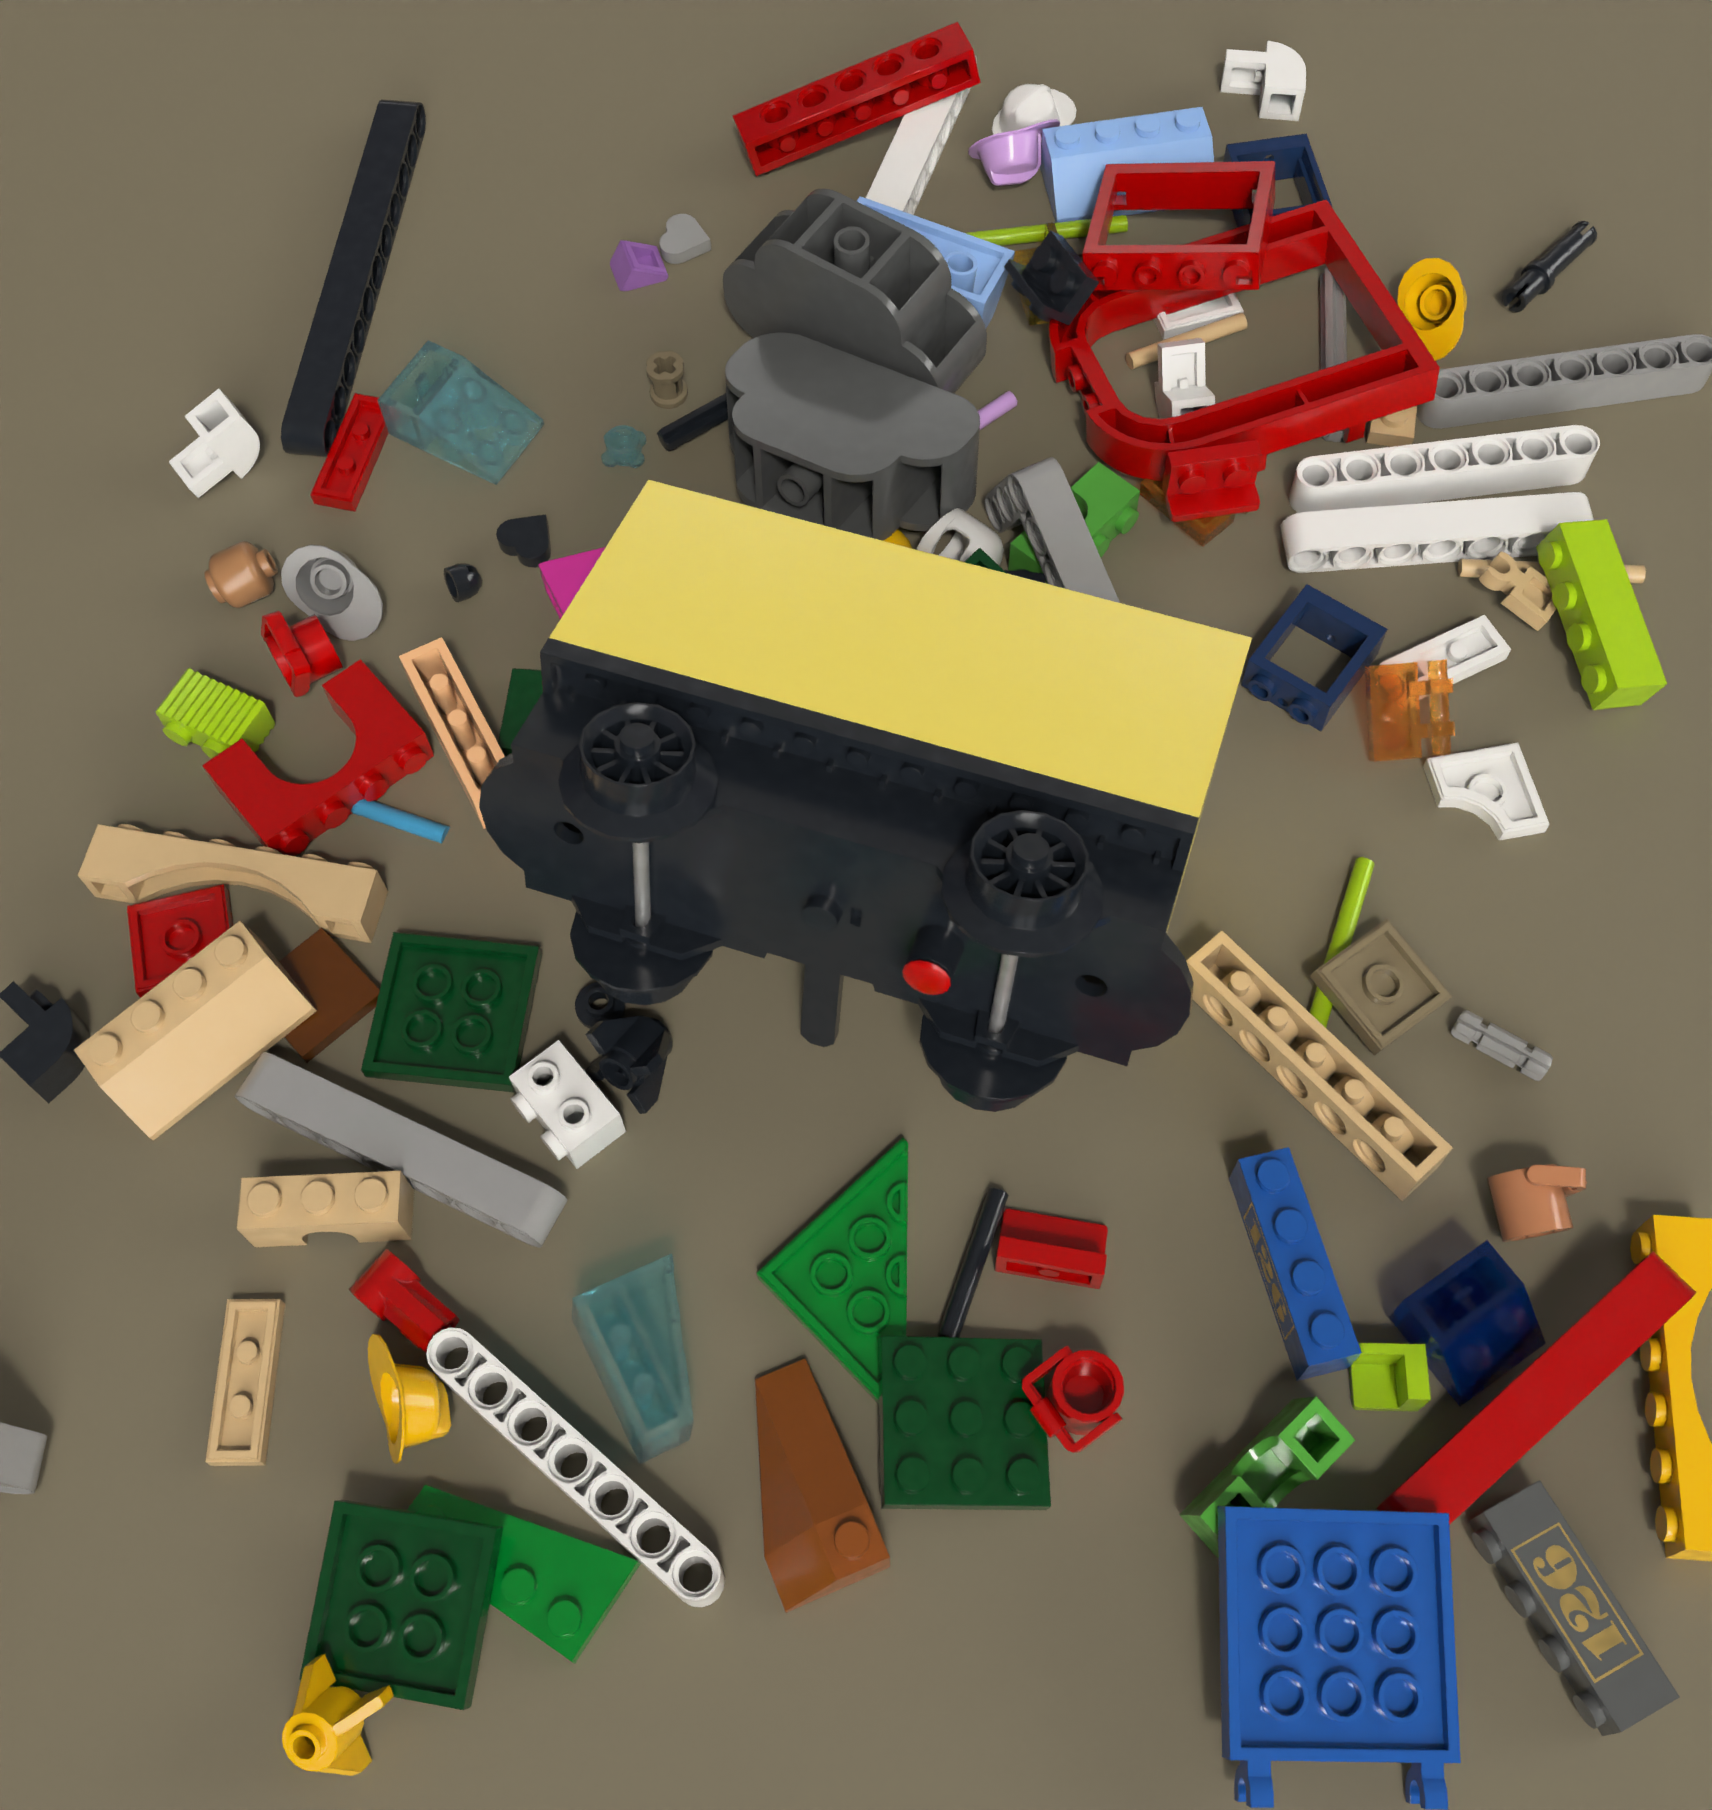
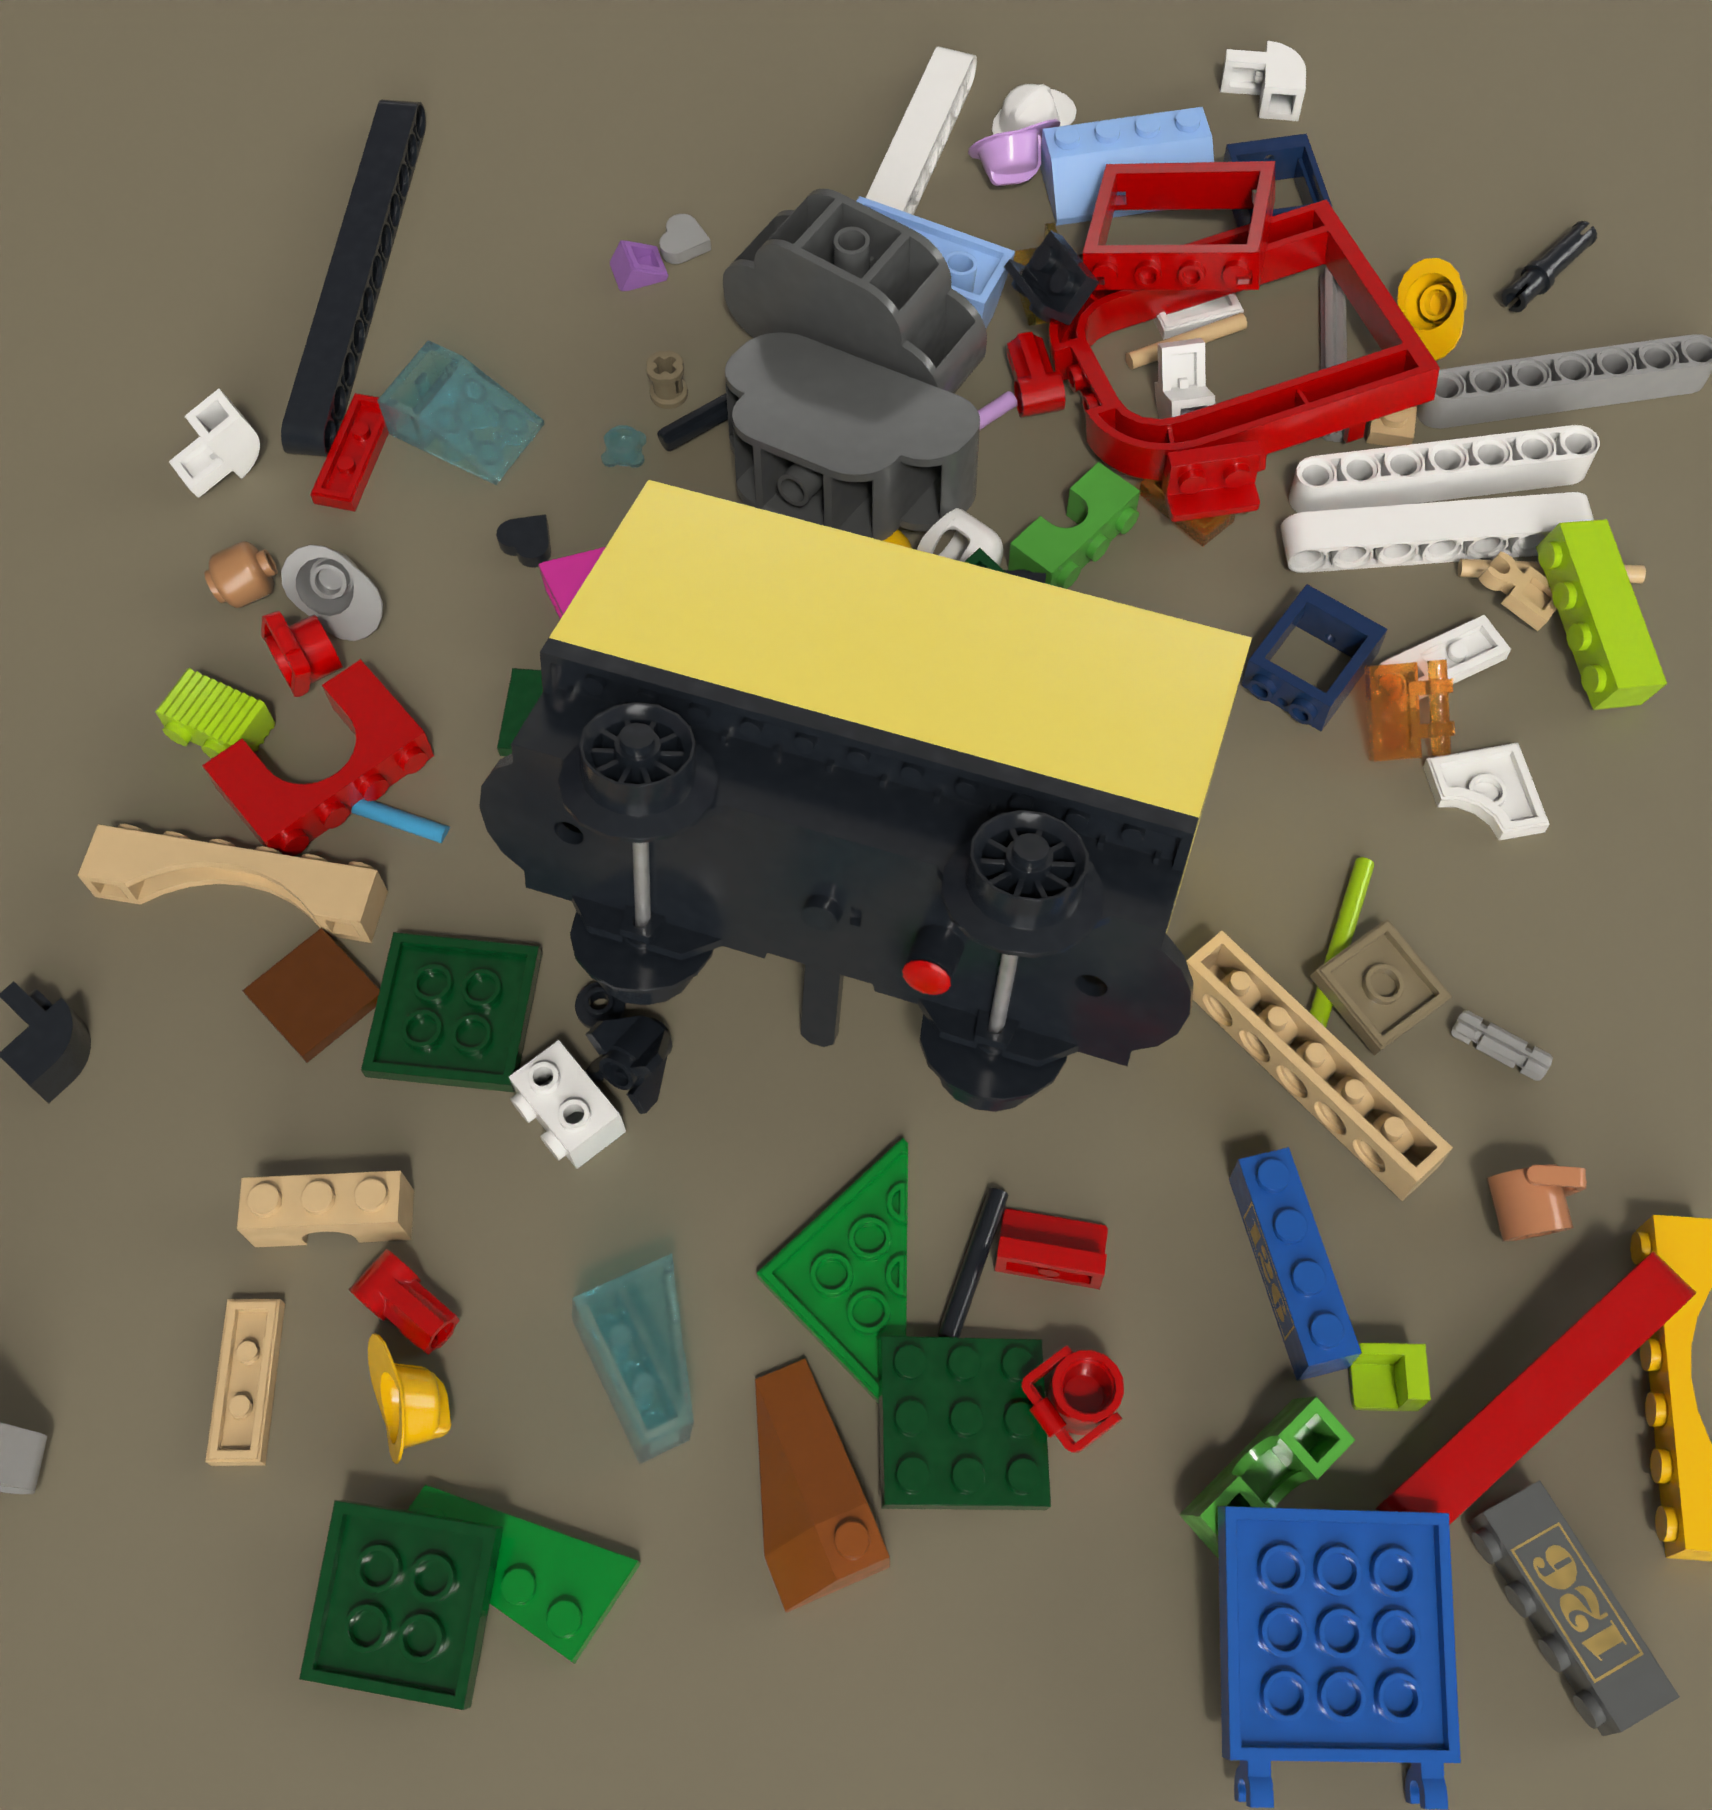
tan slope [74,921,317,1140] -> none
red tile [127,884,233,998] -> none
light grey beam [234,1052,567,1248] -> none
yellow brick [282,1654,394,1776] -> none
light nougat brick [399,637,505,829] -> none
white beam [426,1327,725,1607] -> none
black hinge [444,563,482,602] -> none
red brick [733,22,981,176] -> none
lime bar [966,215,1128,246] -> none
light grey beam [984,457,1120,603] -> none
clear blue slope [1389,1240,1546,1407] -> none
none -> red piece [1006,331,1066,417]

